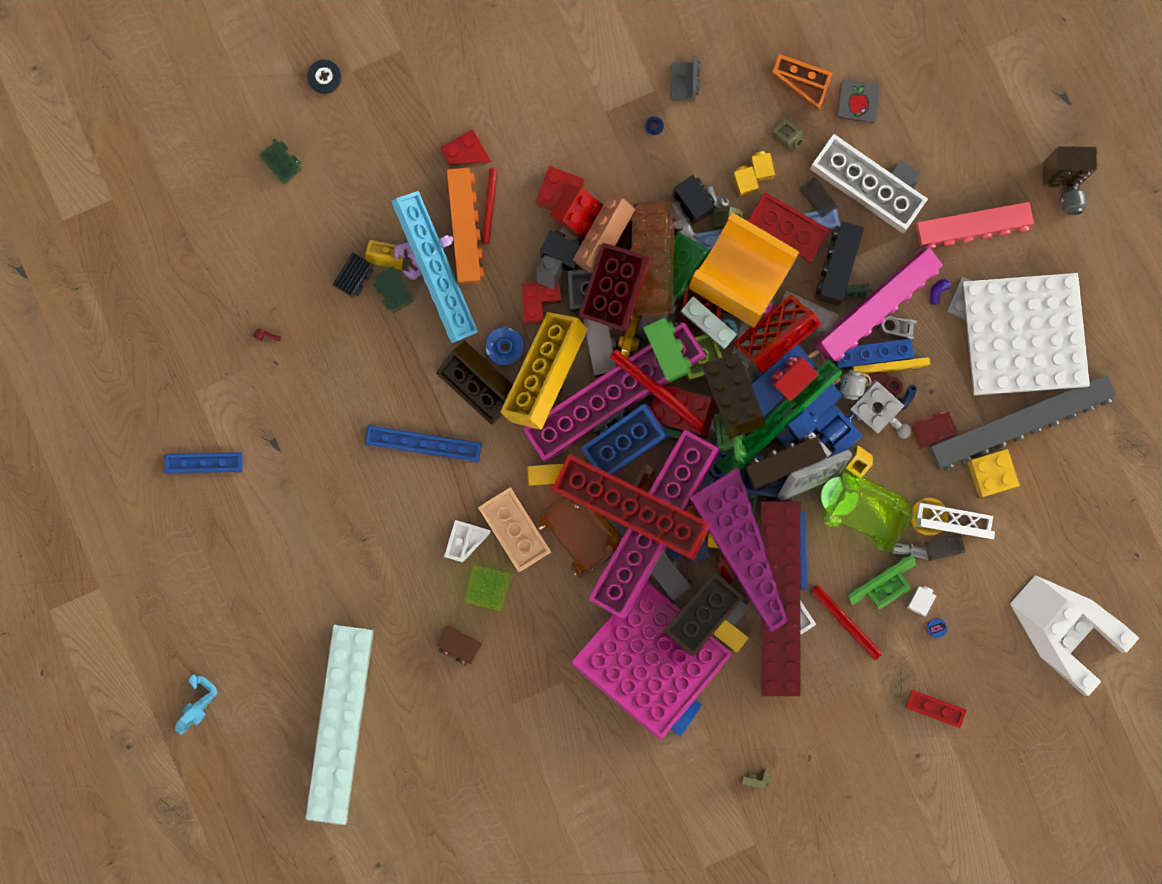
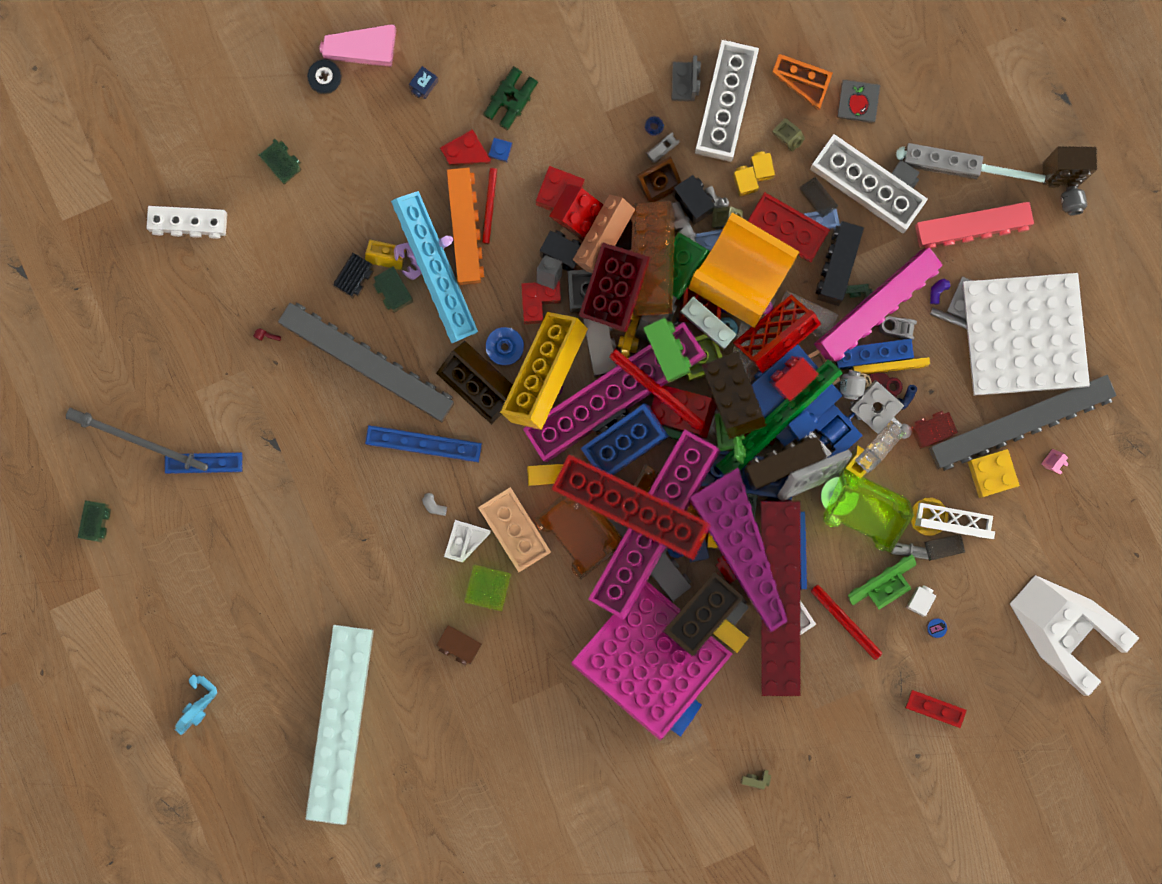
none -> dark grey bar [66,408,208,471]
none -> clear green bracket [77,500,111,543]
none -> white brick [147,206,227,239]
none -> dark grey brick [278,302,454,423]
none -> bright pink slope [320,25,396,67]
none -> dark blue brick [409,66,438,99]
none -> light grey arm [422,493,447,516]
none -> dark green pin [483,66,538,130]
none -> blue plate [489,138,512,162]
none -> reddish brown slope [636,157,681,205]
none -> light grey bar [646,132,680,163]
none -> white brick [695,40,759,162]
none -> clear brick [855,421,905,473]
none -> light grey piece [896,143,1045,182]
none -> flat silver bar [930,308,967,329]
none -> bright pink tile [1041,449,1068,474]

